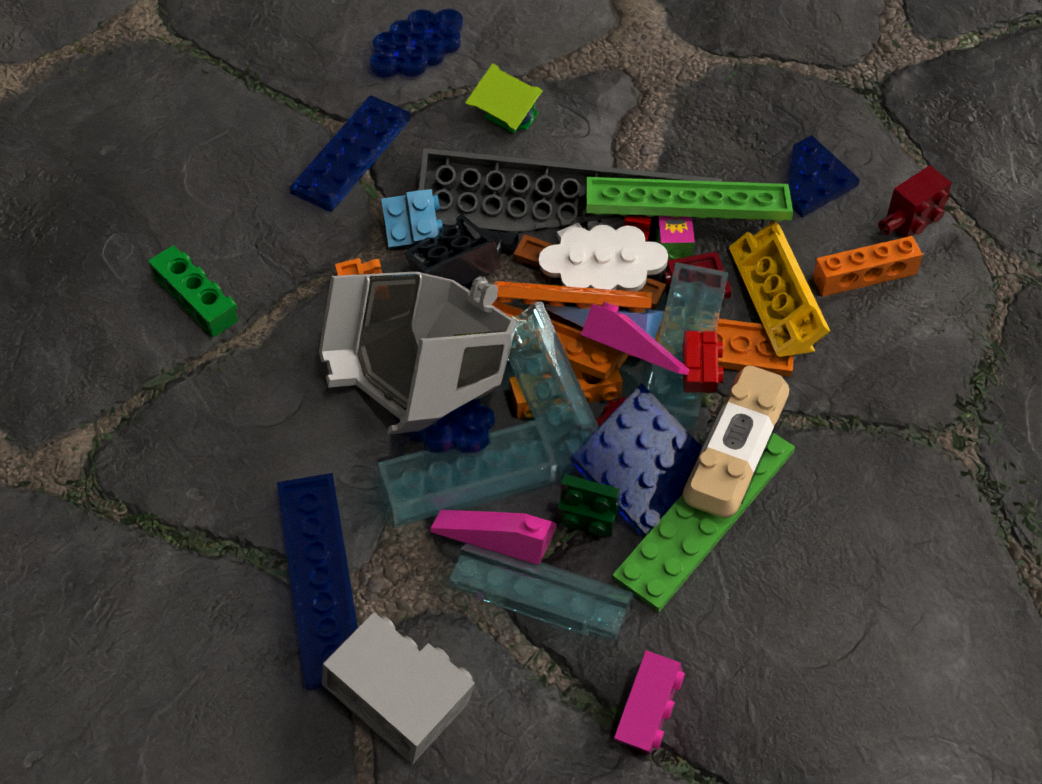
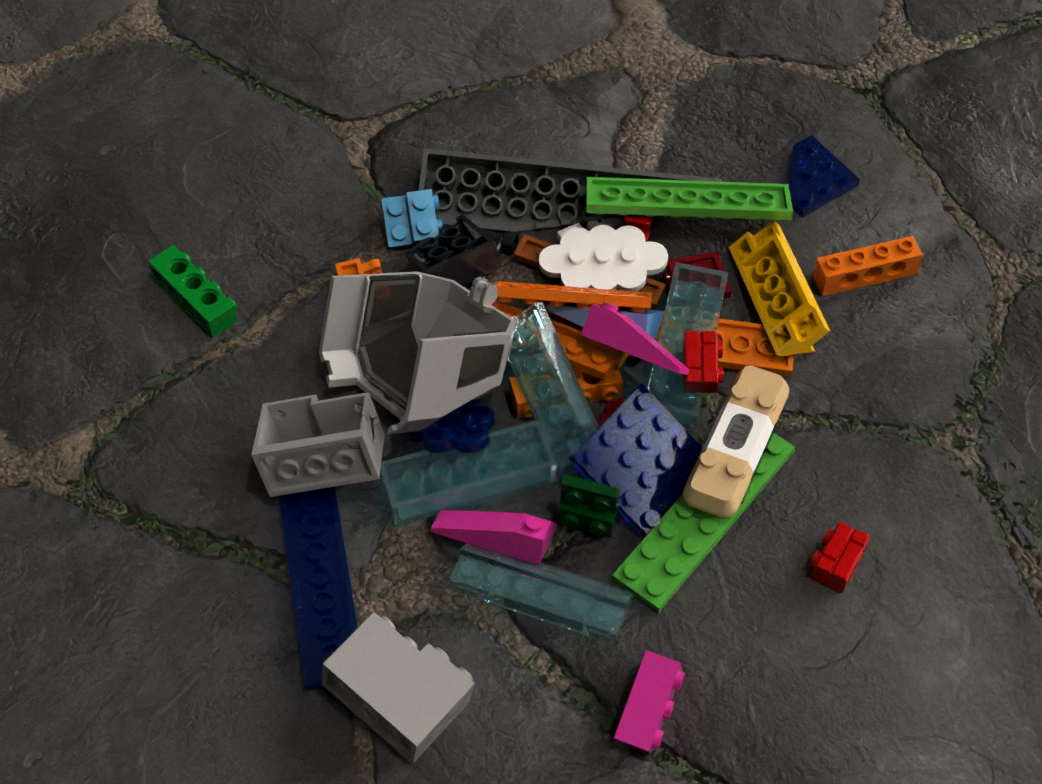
clear blue plate [289,95,411,213] -> none
clear blue plate [370,9,463,78] -> none
lime piece [465,63,543,134] -> none
piece [655,216,695,260] -> none
dark red brick [878,165,952,238] -> none
none -> light grey piece [251,392,385,497]
none -> red brick [810,522,870,593]

